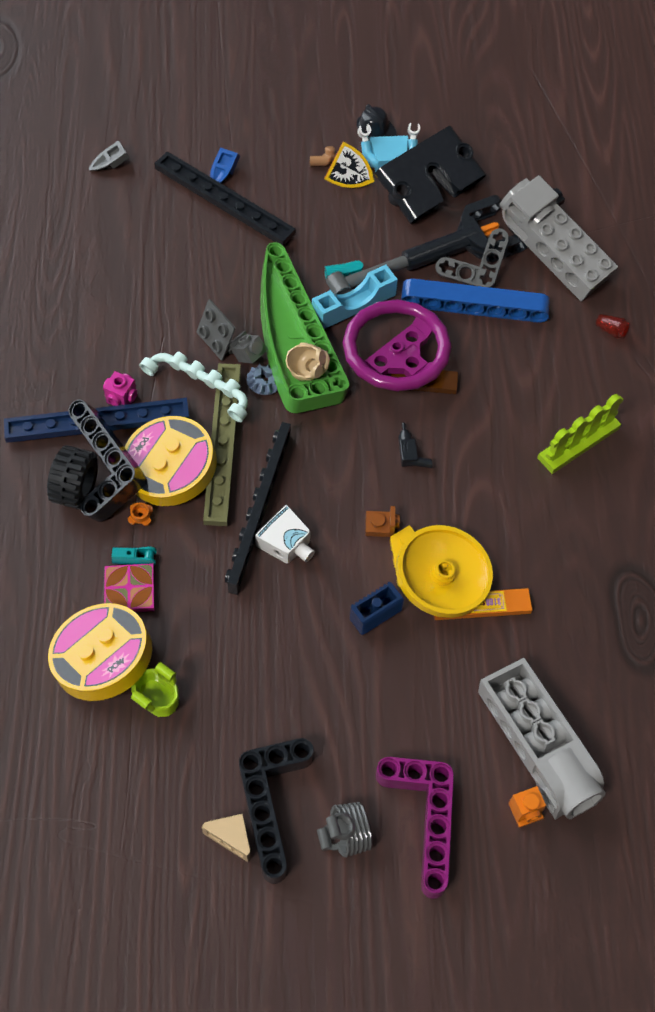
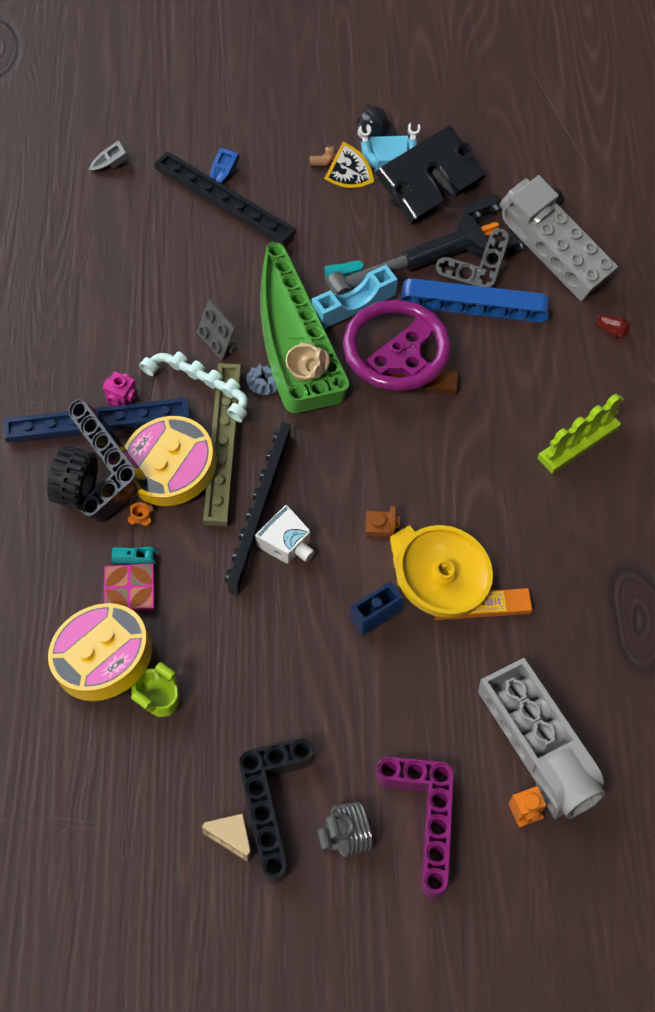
dark grey brick [229,331,268,363] -> none
black piece [398,422,432,468] -> none

